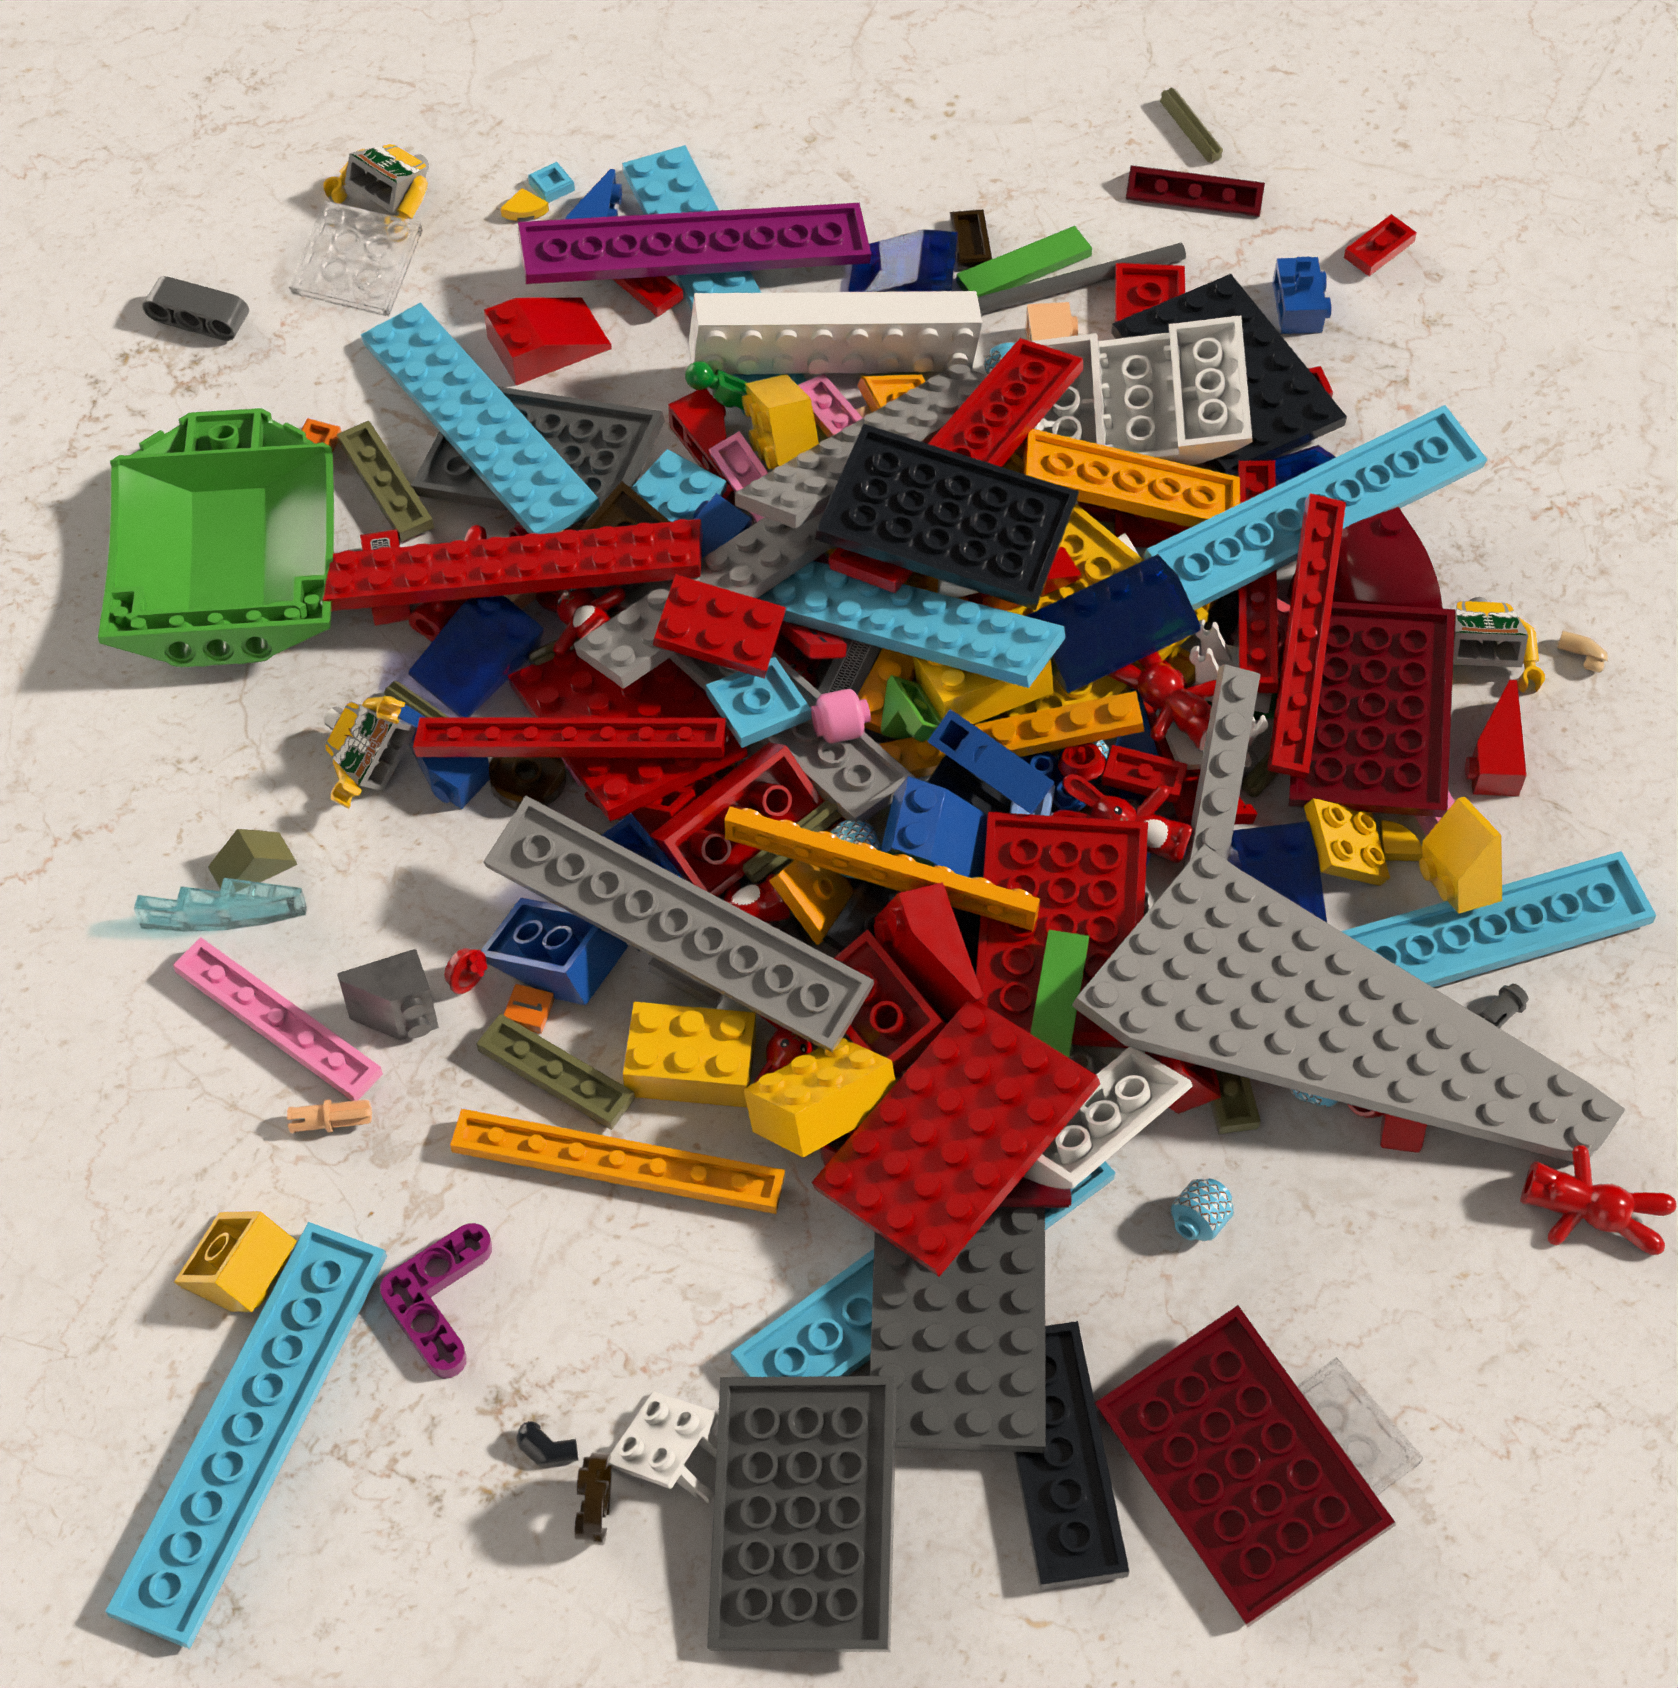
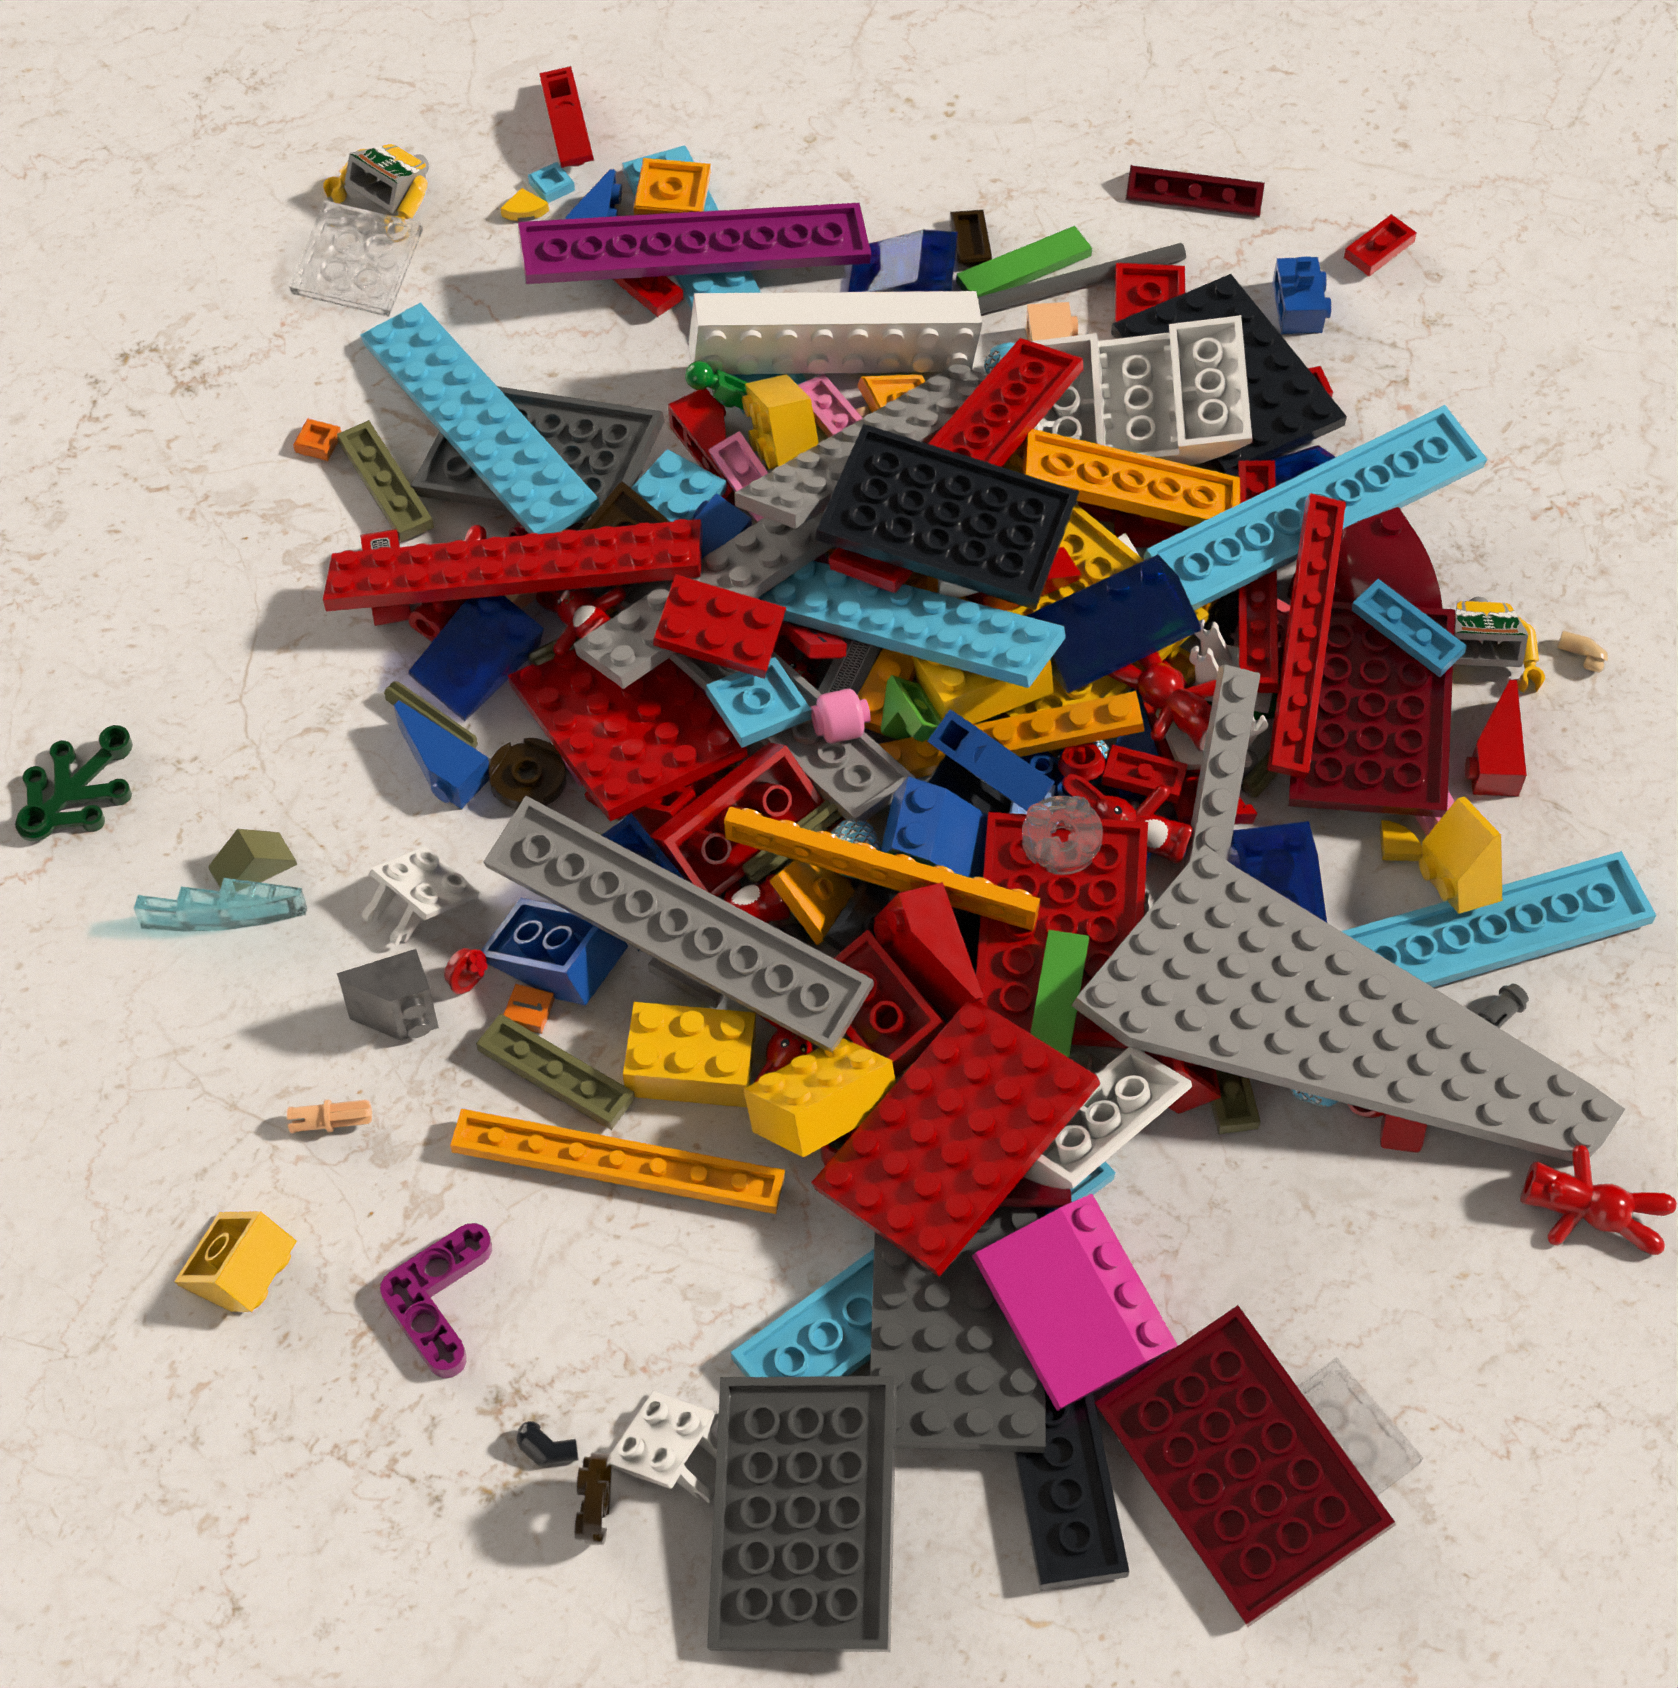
bright green windscreen [98,408,334,667] -> none
medium azure plate [105,1222,387,1649] -> none
dark grey beam [142,276,249,341] -> none
bright pink plate [173,937,383,1101] -> none
torso [324,696,417,809] -> none
red plate [413,717,728,758] -> none
red slope [484,297,612,386] -> none
olive axle [1160,87,1223,163] -> none
medium azure head [1171,1178,1234,1241] -> none
yellow plate [1304,798,1390,886] -> none
none -> dark green plant [15,725,133,841]
none -> white plate [362,847,480,946]
none -> red slope [539,66,594,168]
none -> light orange plate [633,158,711,215]
none -> dark pink slope [972,1193,1178,1410]
none -> clear plate [1022,796,1103,875]
none -> dark azure plate [1352,579,1467,677]

